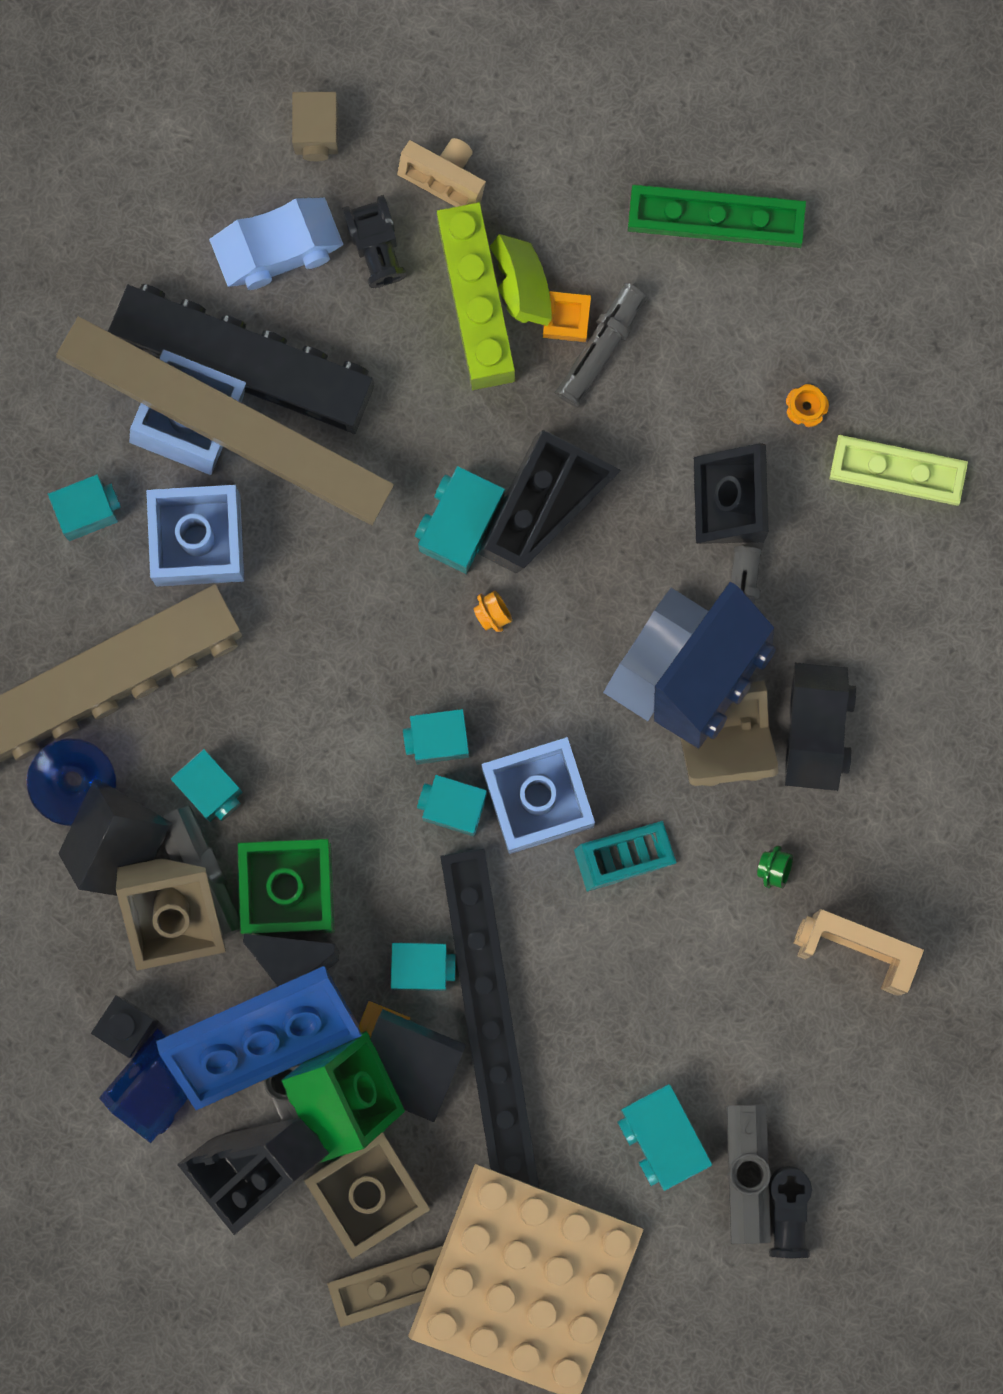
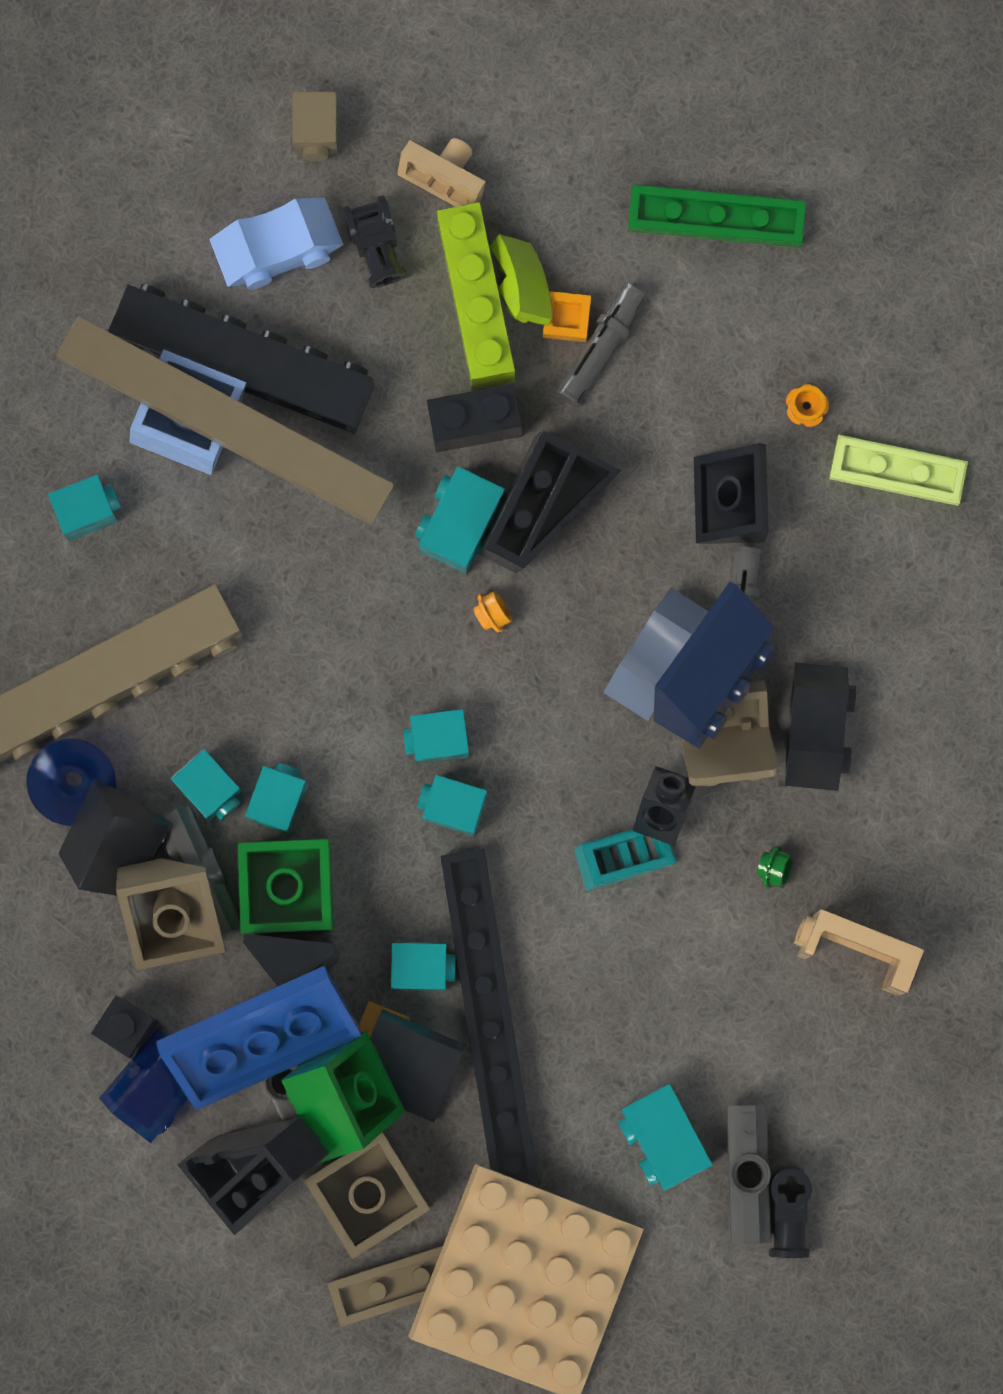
light blue brick [146,485,244,587] -> none
light blue brick [481,737,595,854] -> none
none -> teal brick [245,763,308,835]
none -> black brick [427,384,522,453]
none -> black brick [633,766,696,846]

